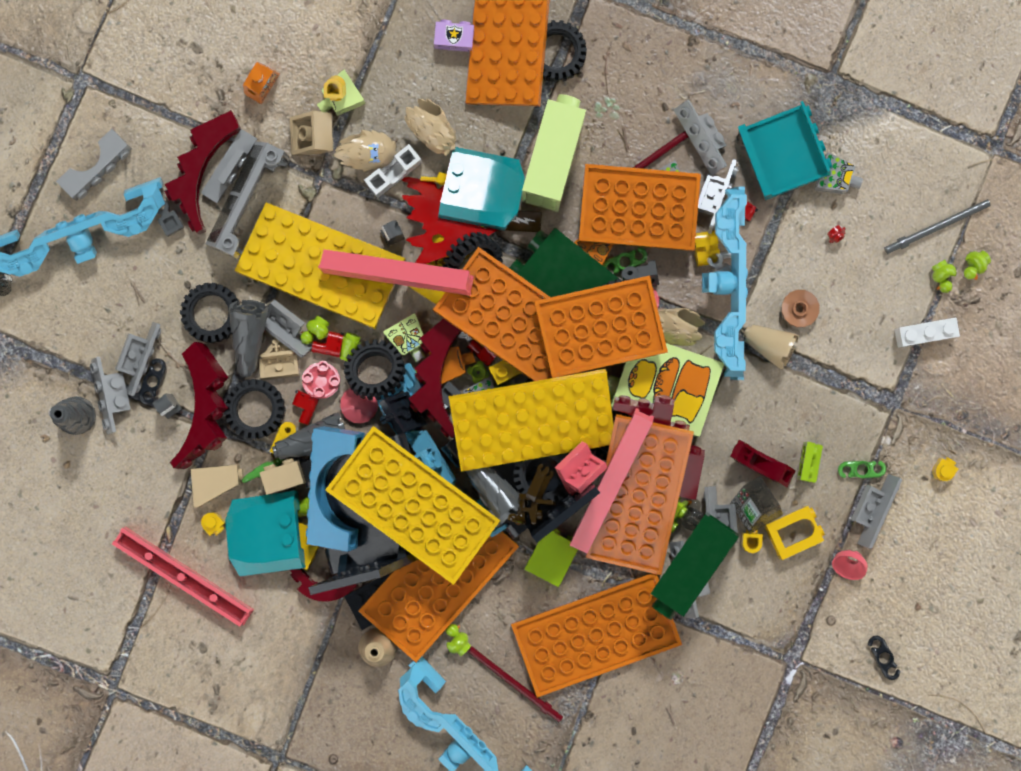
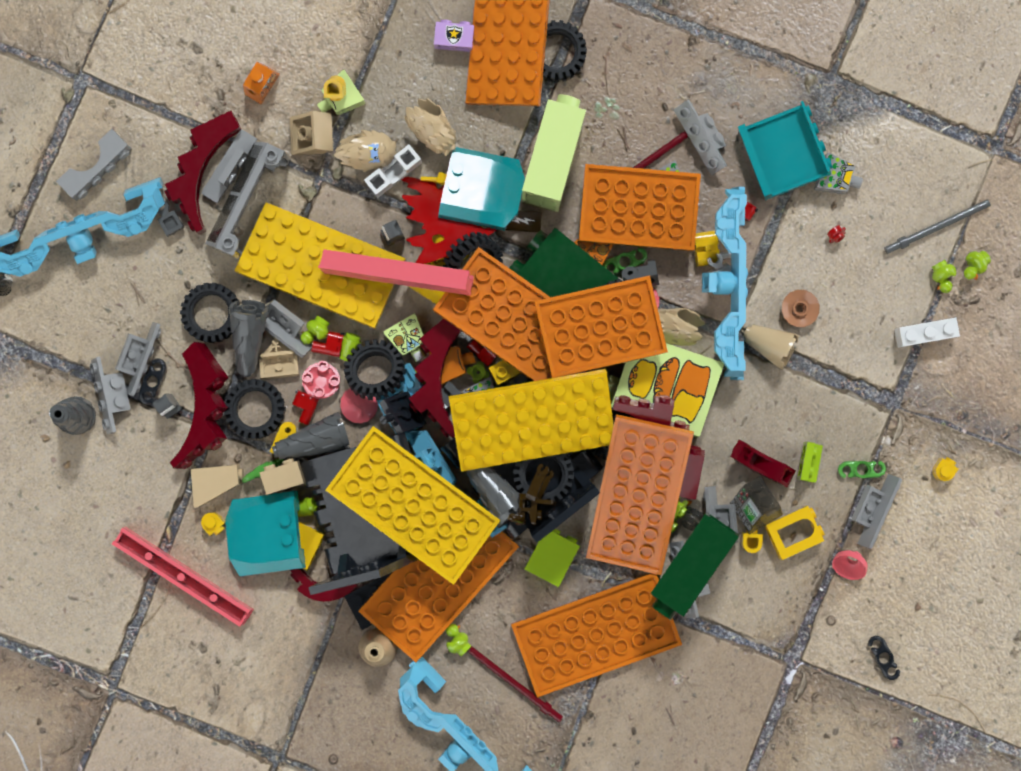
dark azure arch [306,426,365,552] -> none
coral bracket [555,442,608,496] -> none
coral tile [570,408,654,553] -> none
bracket [698,159,739,234] -> none

